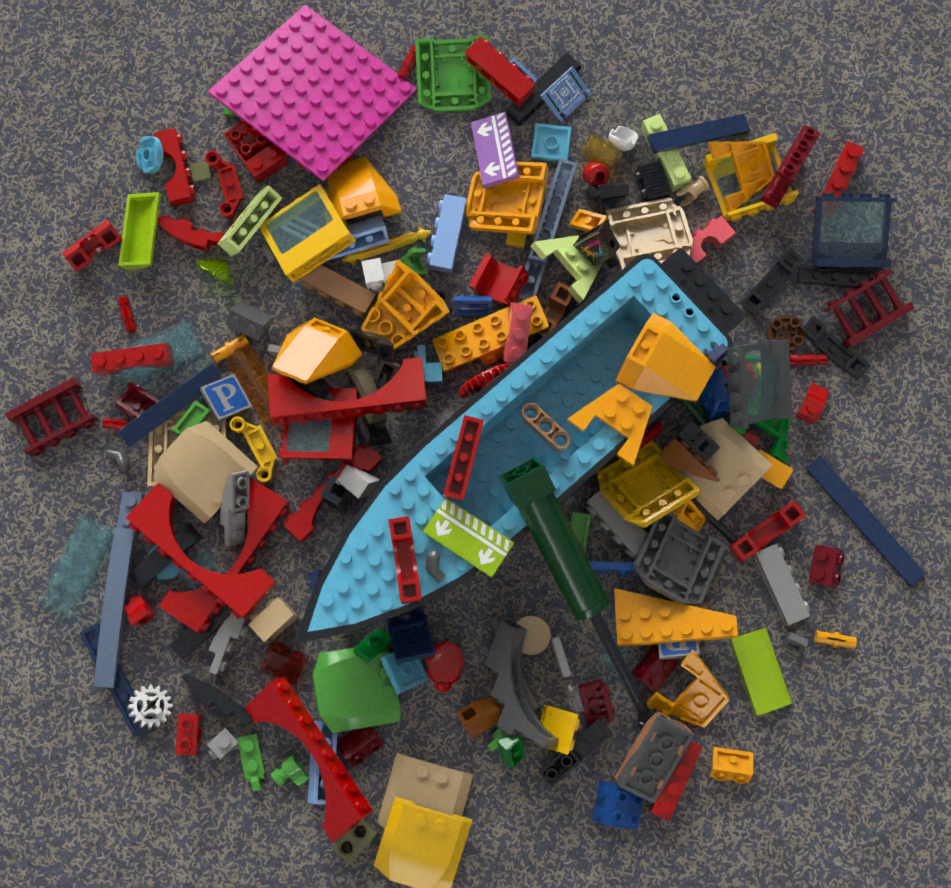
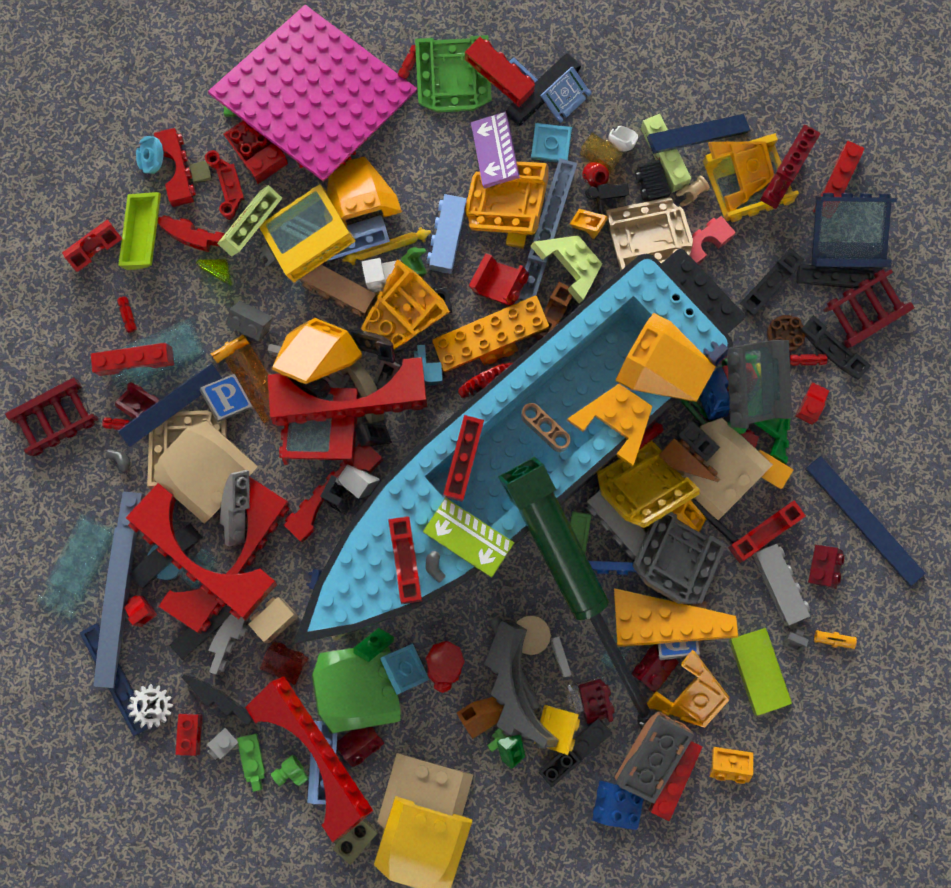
bright green tile [172,400,212,436] -> none
yellow plate [230,416,279,483] -> none
dark blue tile [388,608,436,664] -> none
blue tile [454,296,492,316] -> none
coral arch [503,302,533,363] -> none
black torso [573,221,620,269] -> none

